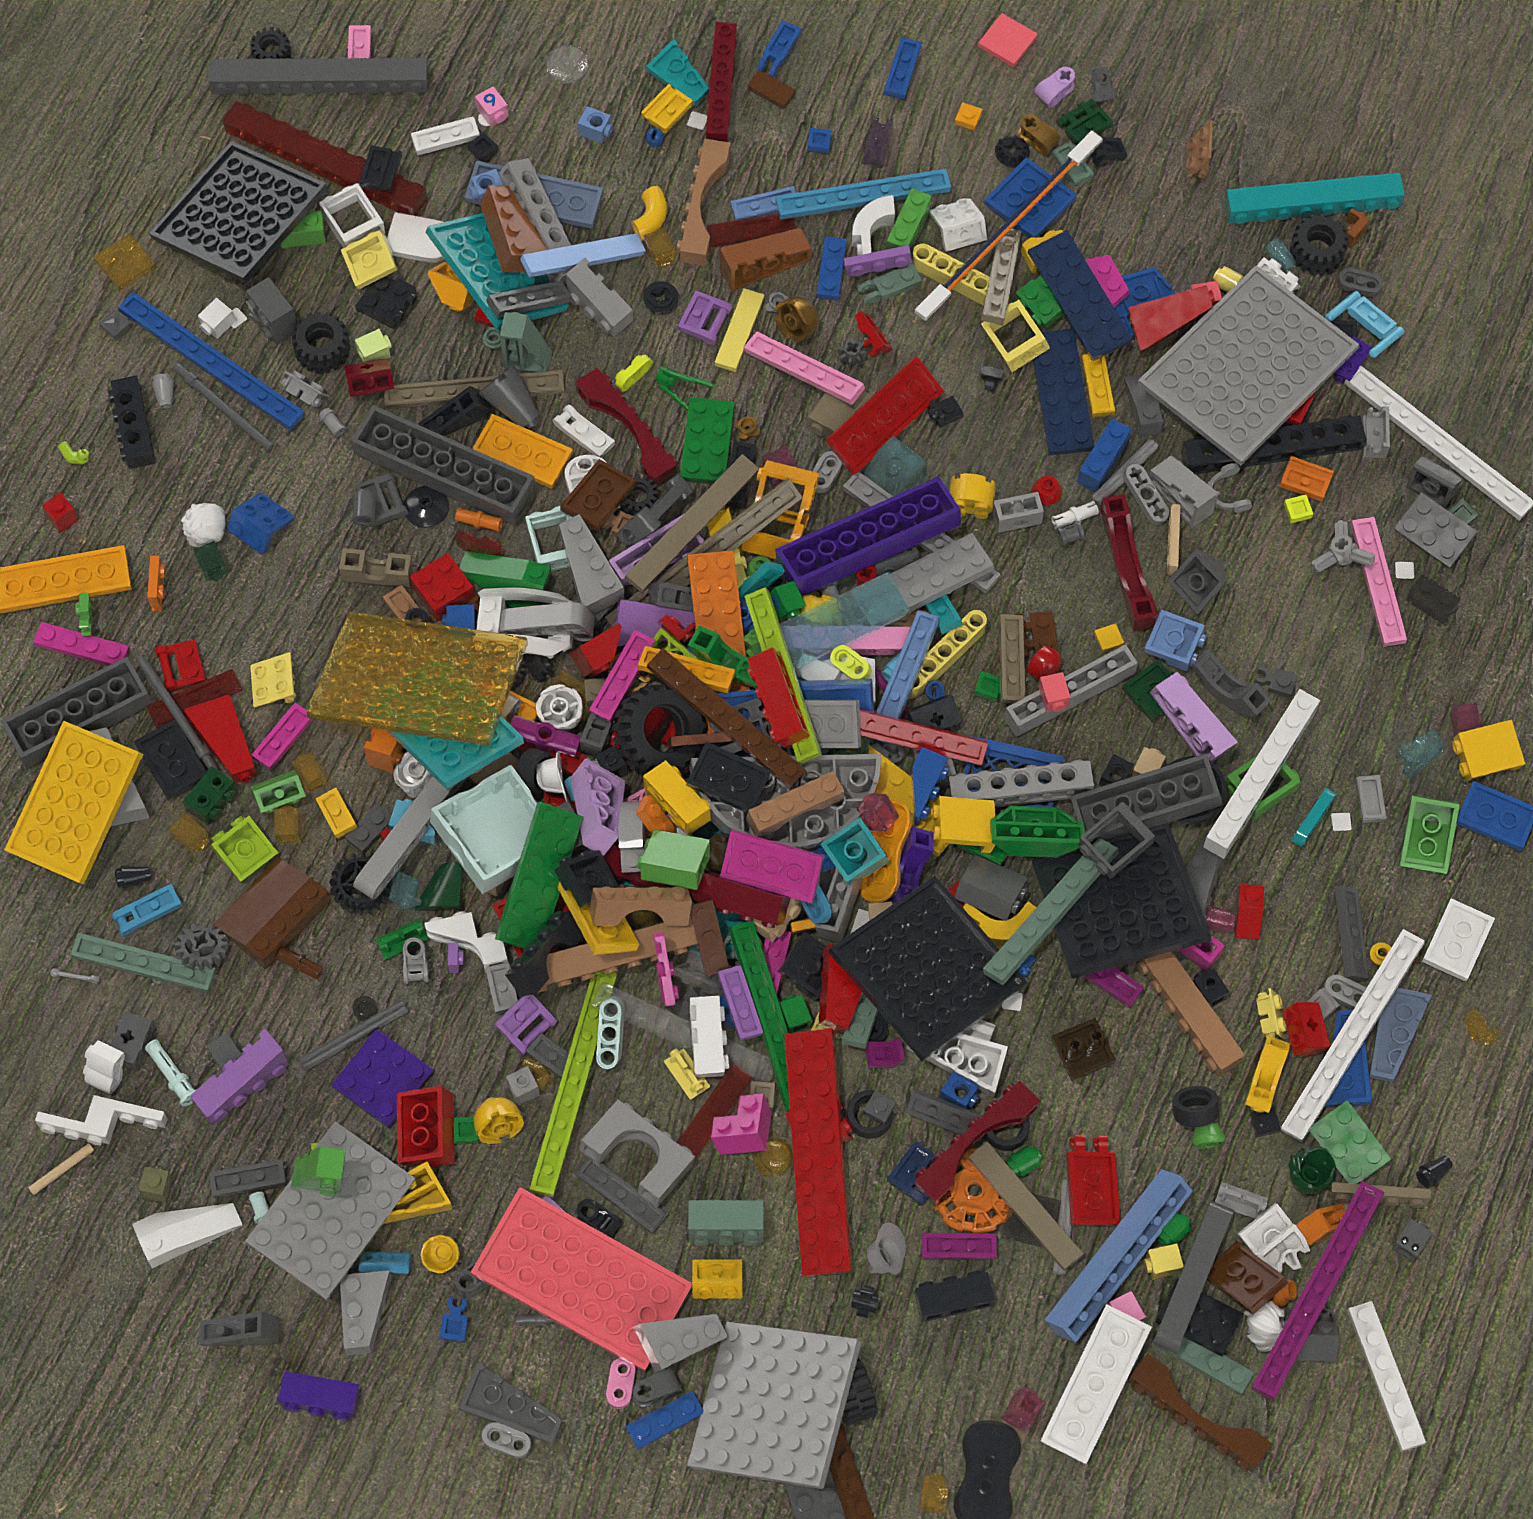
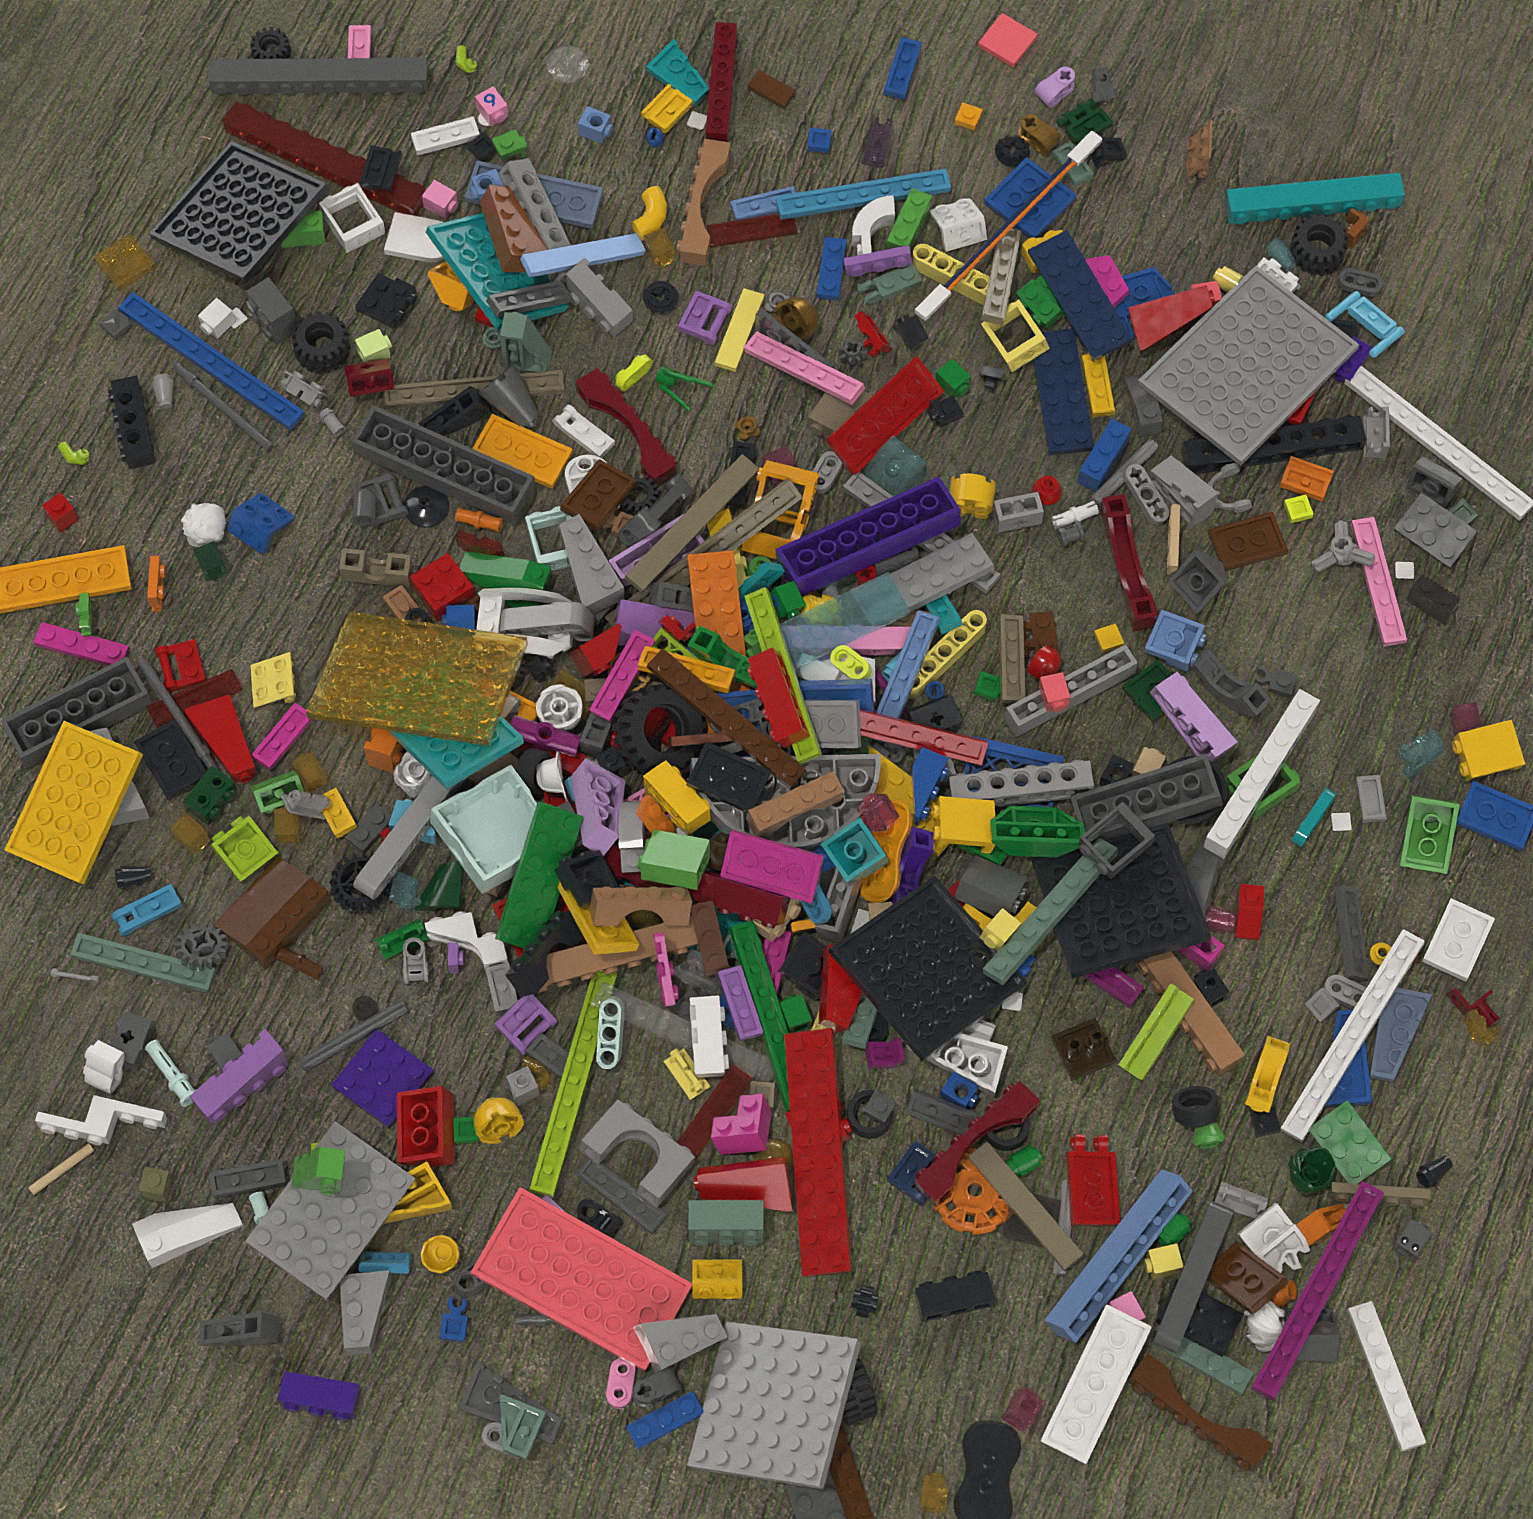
light yellow plate [341,230,398,289] -> none
green plate [680,397,734,484] -> none
dark orange wedge [720,228,812,292] -> none
blue hinge [757,21,802,78] -> none
light grey piece [866,1222,906,1275] -> none
magenta plate [922,1233,996,1260] -> none
light yellow hinge [1256,988,1287,1040] -> none
red brick [1282,1002,1331,1056] -> none
none -> light grey hinge [280,790,330,819]
none -> bright pink brick [422,180,458,219]
none -> lime arm [456,45,477,73]
none -> bright green bracket [492,129,527,161]
none -> sand green wing [500,1394,546,1461]
none -> red slope [694,1157,794,1211]
none -> dark grey wing [755,308,833,368]
none -> black bracket [892,314,929,349]
none -> green brick [935,359,971,398]
none -> light yellow brick [980,908,1021,952]
none -> lime fence [1119,983,1195,1081]
none -> reddish brown tile [1208,512,1288,571]
none -> dark red bracket [1446,988,1500,1027]

